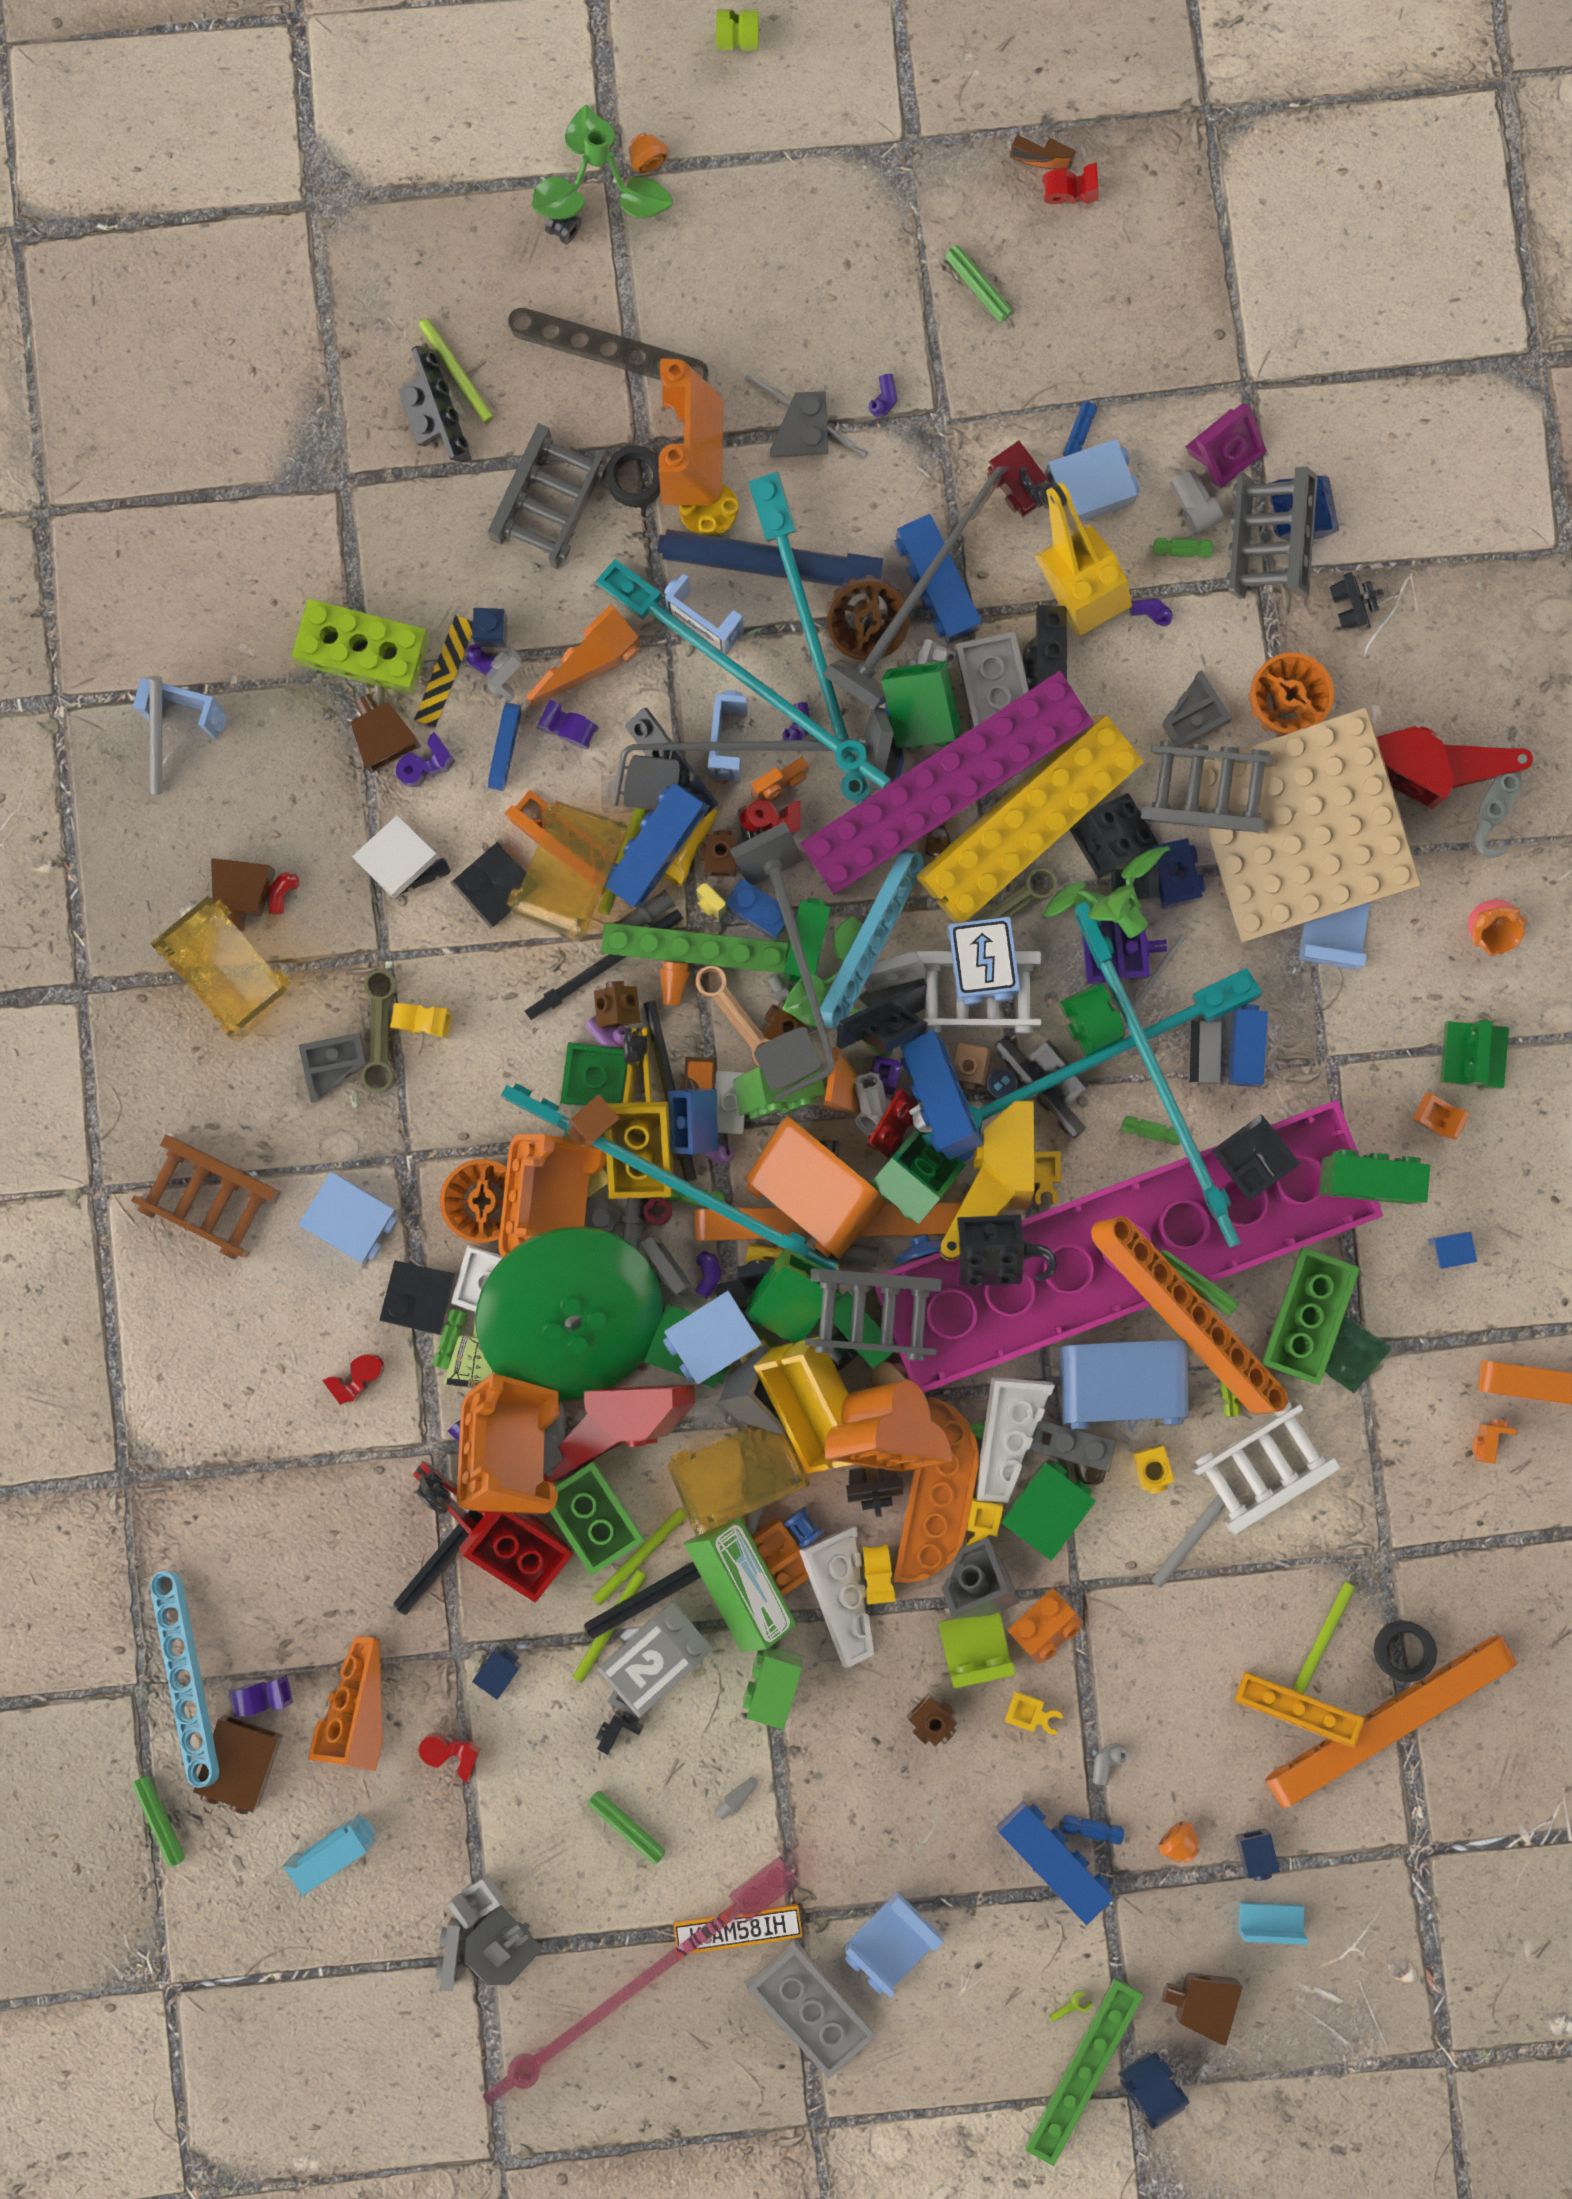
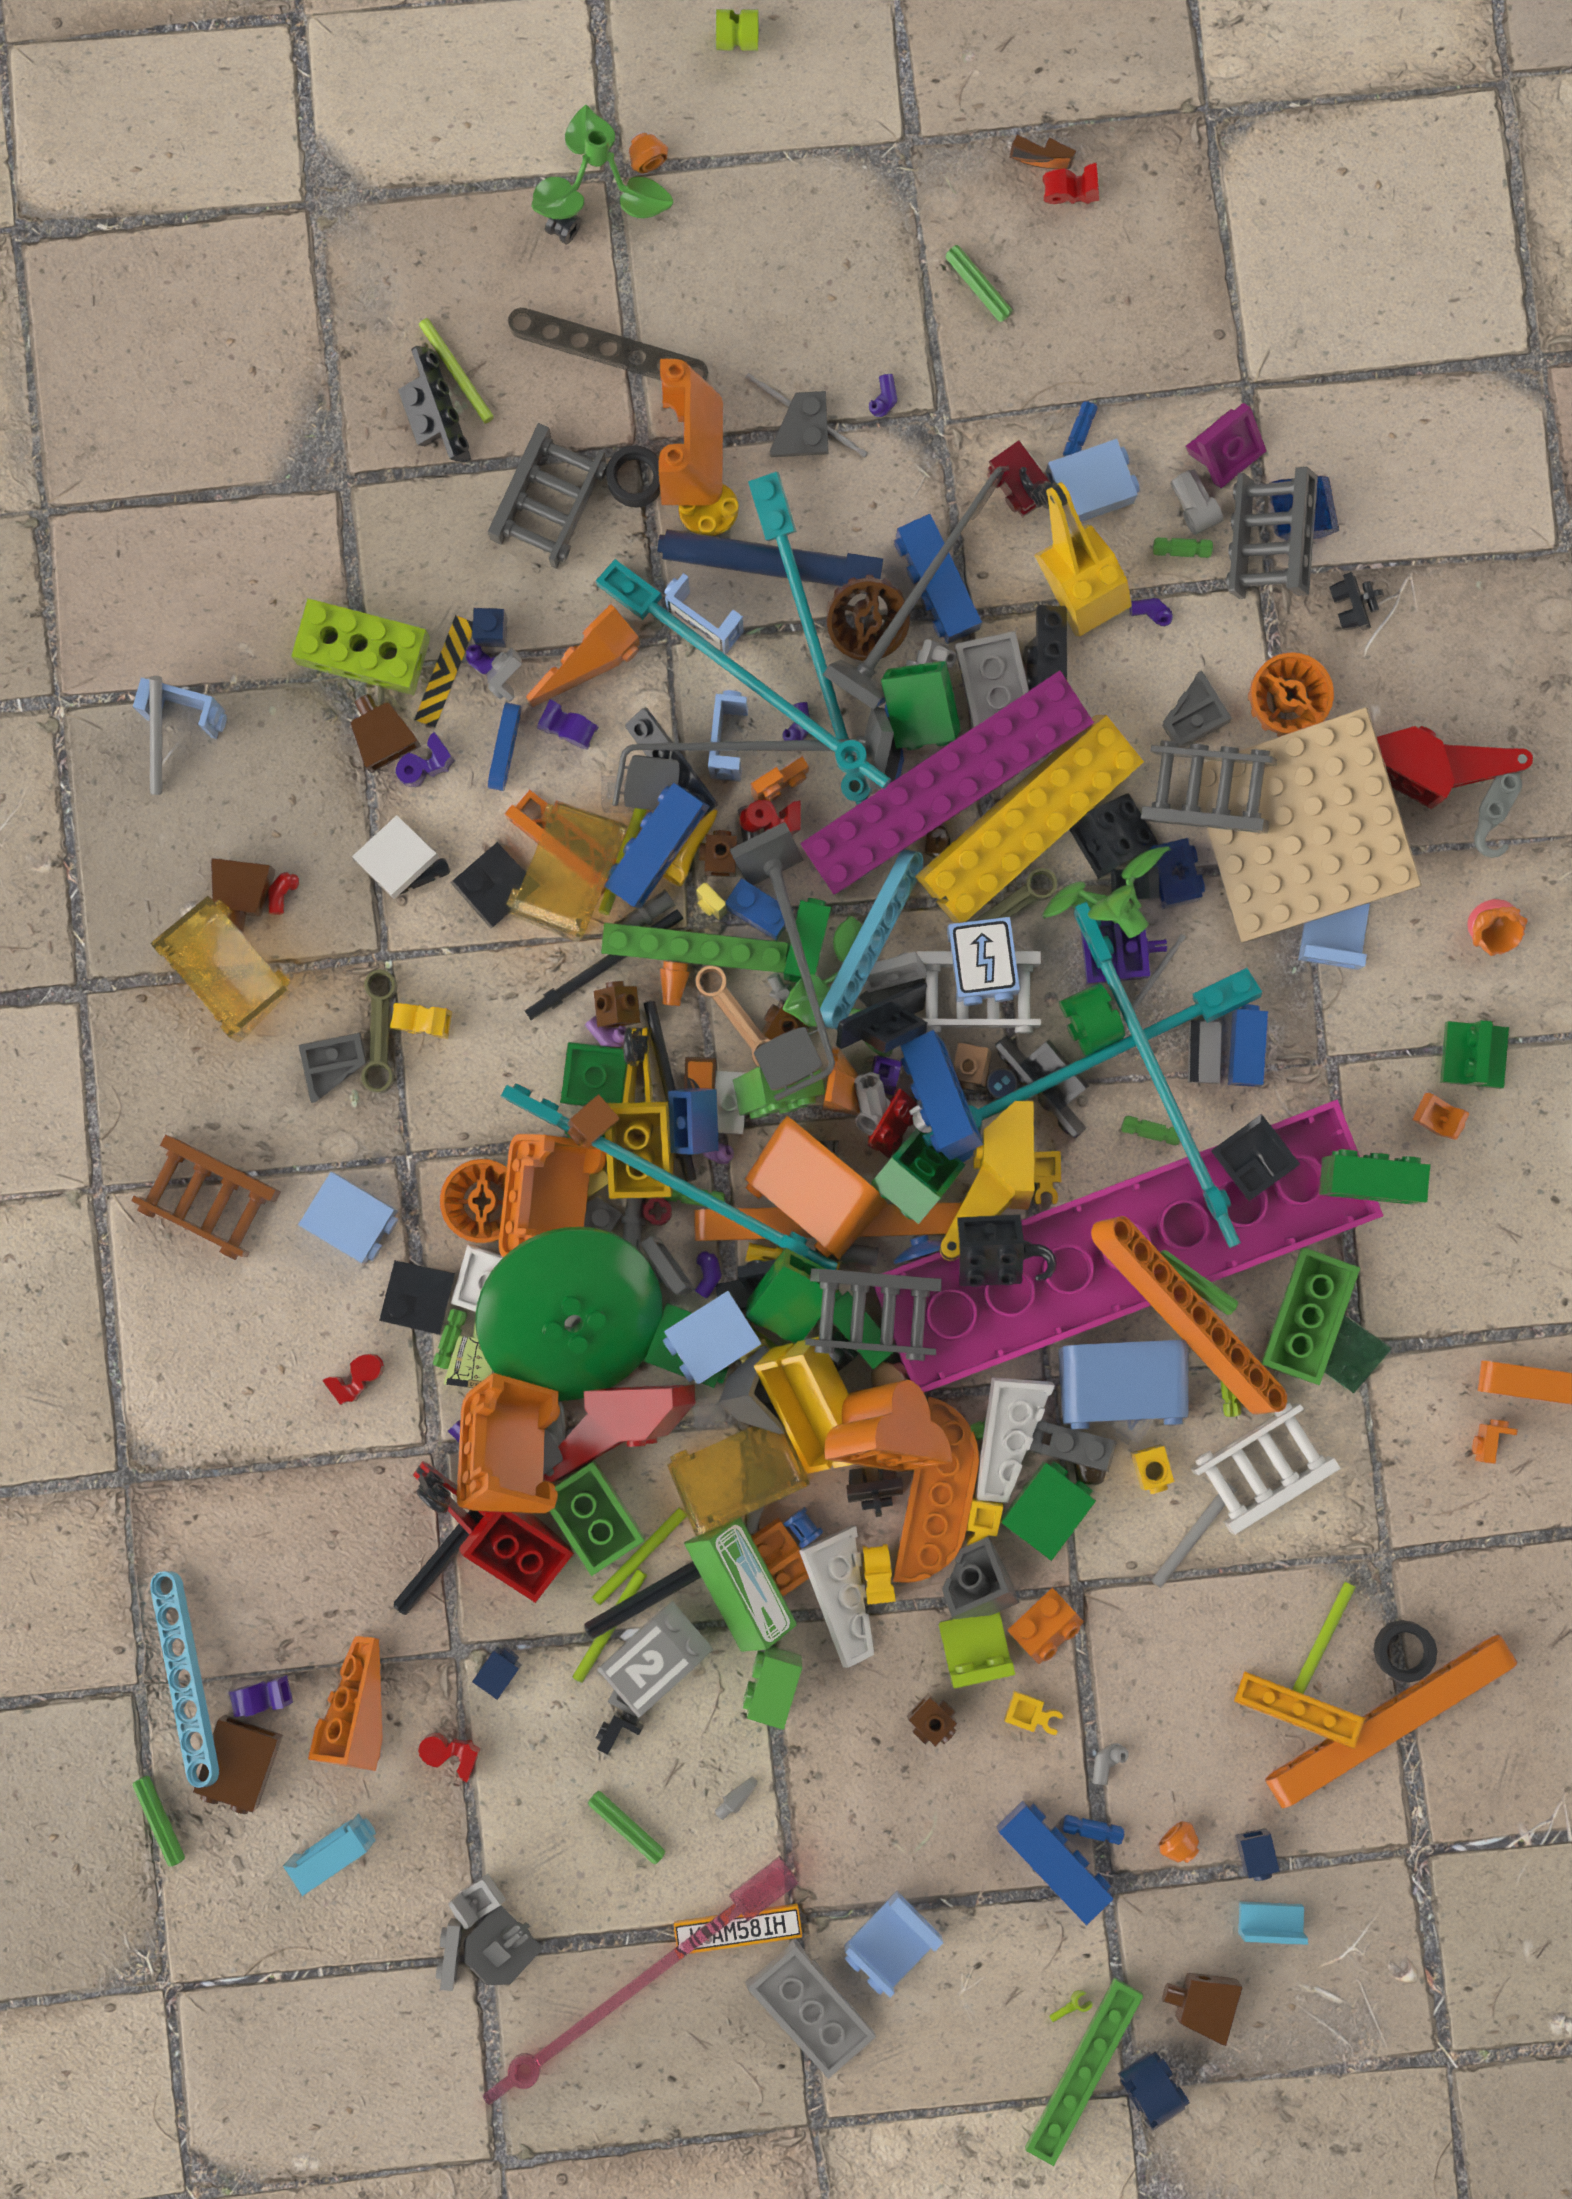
blue panel [1428,1232,1477,1269] -> none

